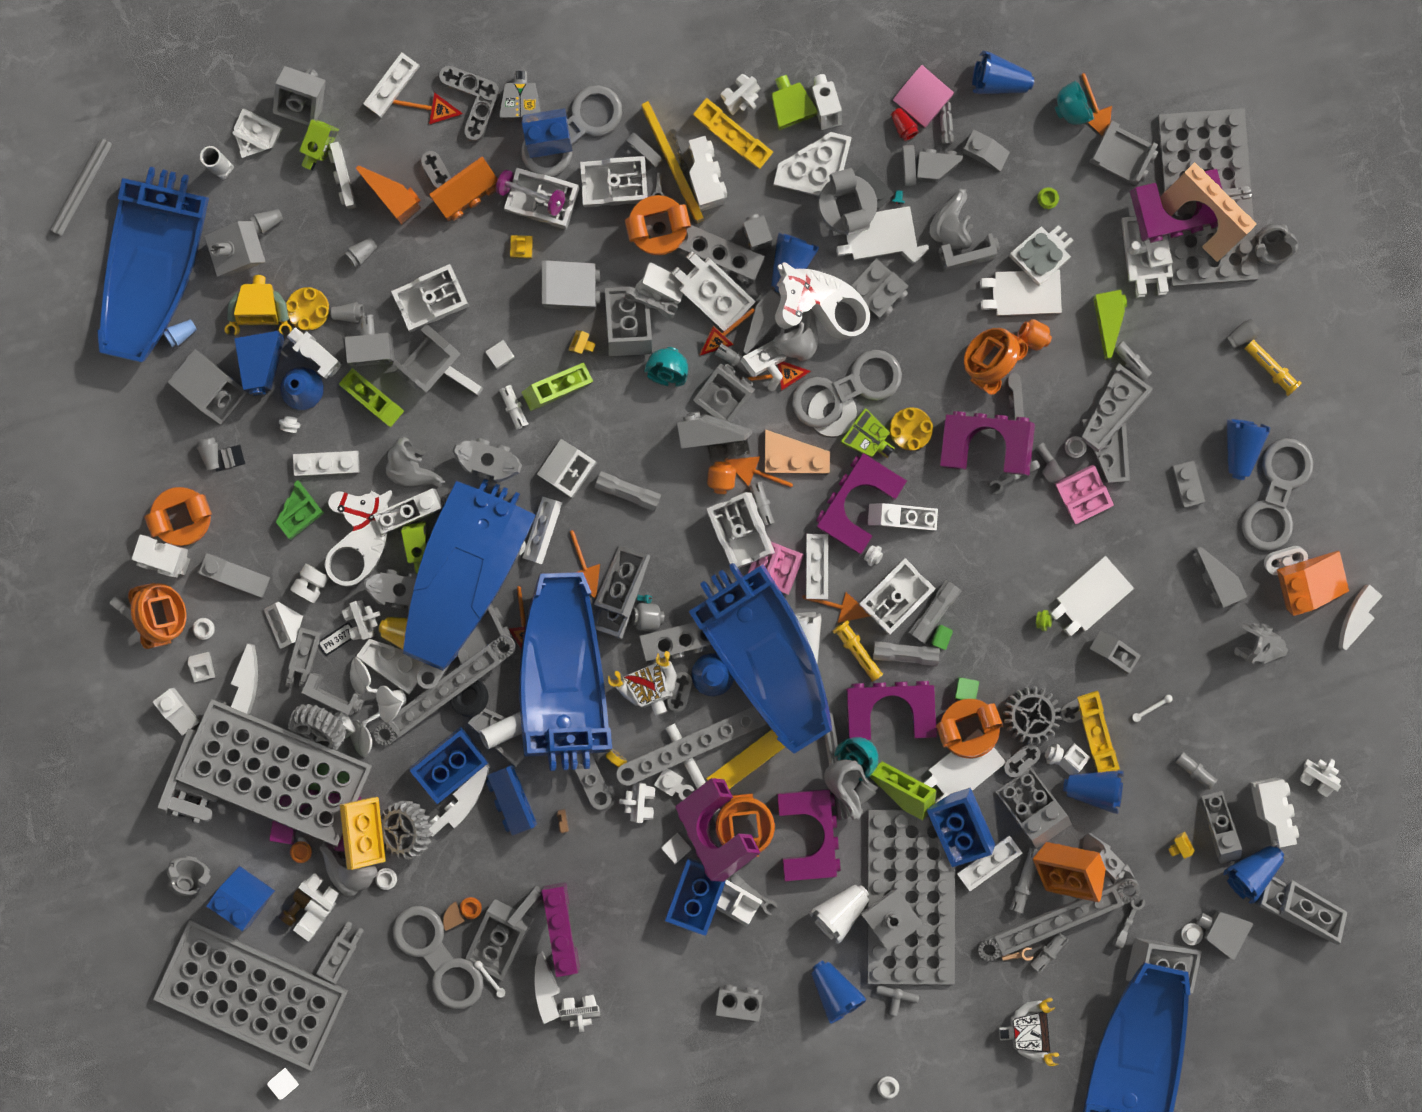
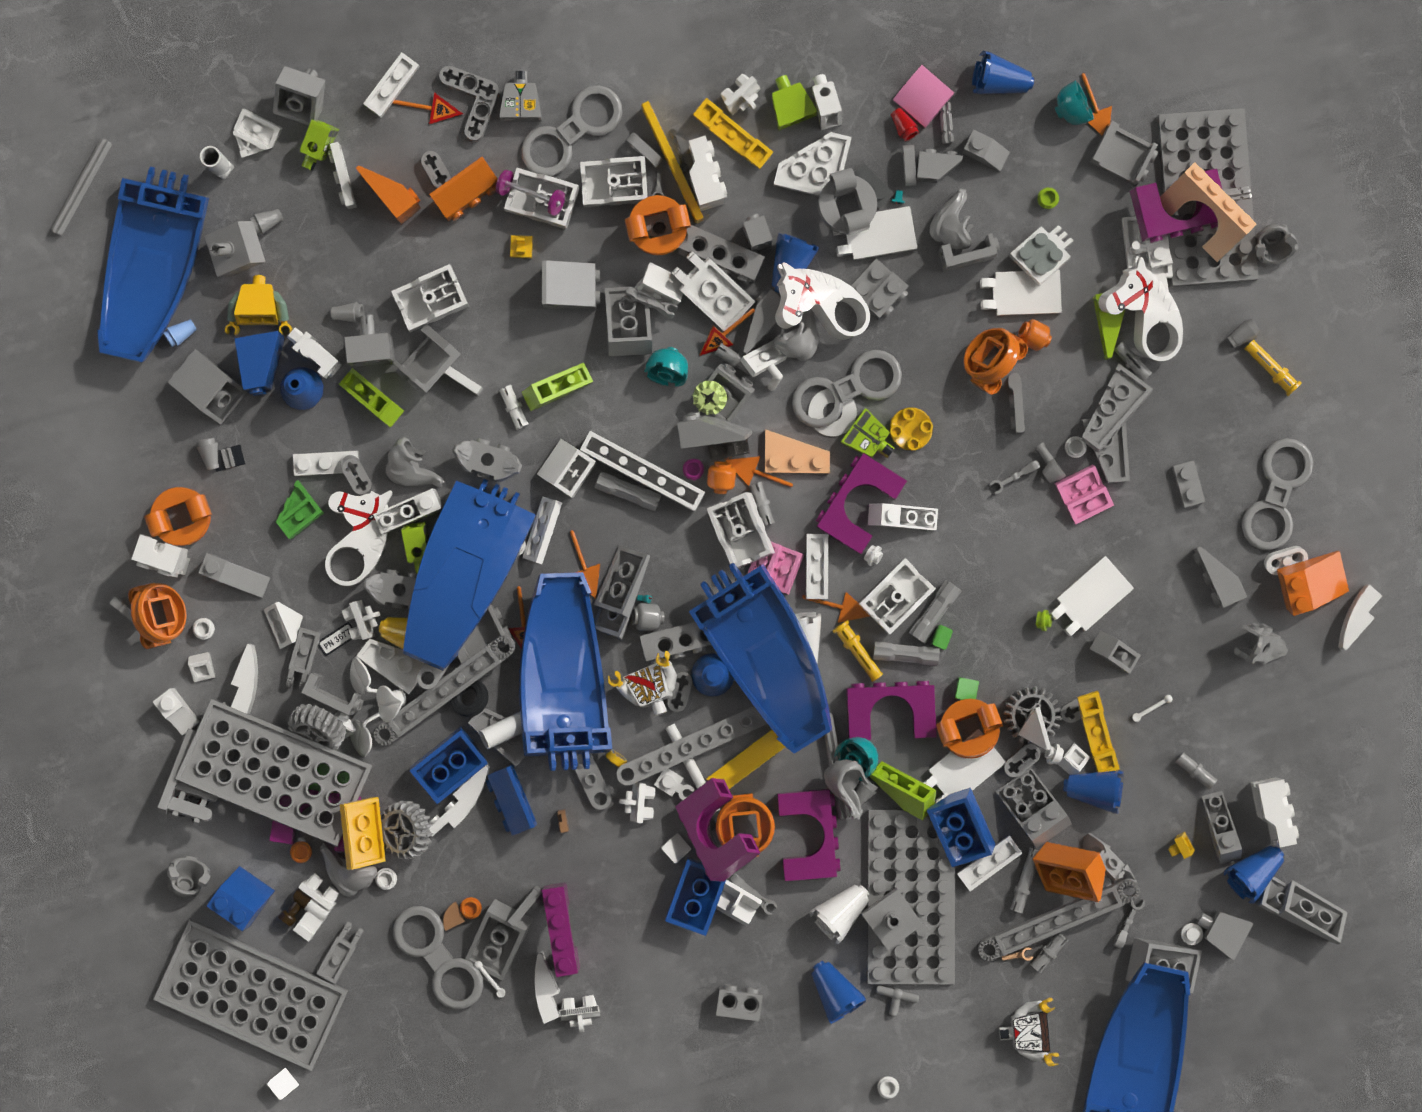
white plate [279,416,301,433] -> none
yellow dish [286,287,329,330] -> none
white wheel [290,563,330,603] -> none
light grey cone [344,237,377,267] -> none
white slope [486,340,515,370] -> none
blue slope [522,108,573,158] -> none
yellow tile [568,330,596,354] -> none
piece [741,361,811,391] -> none
white slope [901,245,929,265] -> none
magenta arch [940,411,1035,476] -> none
blue cone [1227,419,1271,480] -> none
white hips [1300,758,1341,797] -> none
none -> light grey beam [340,455,371,494]
none -> white brick [580,431,705,512]
none -> magenta plate [683,459,704,480]
none -> yellowish green gear [692,381,727,415]
none -> white slope [1018,707,1051,750]
none -> white animal [1098,256,1183,361]

